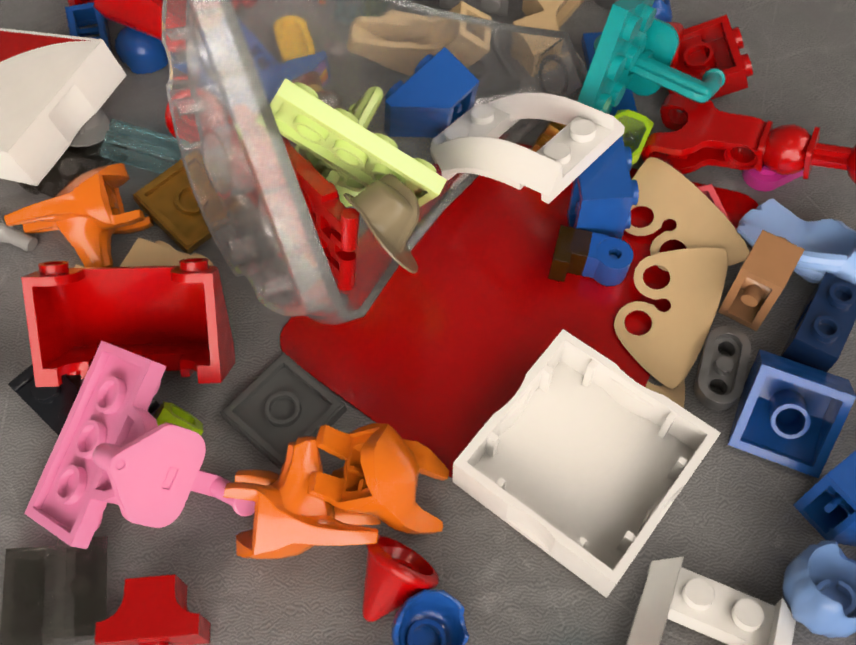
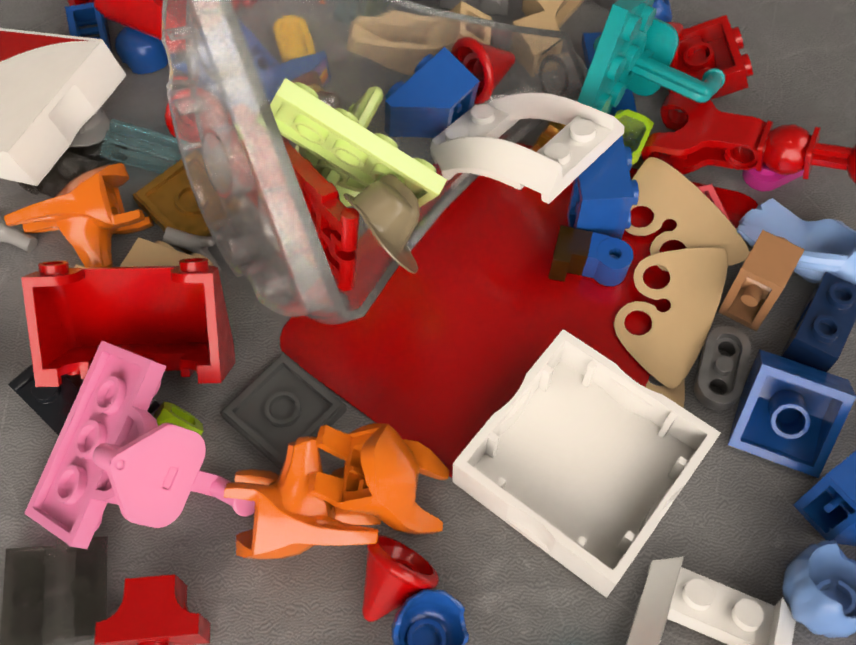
none -> light grey bar [163,227,222,272]
none -> red hat [451,37,516,105]

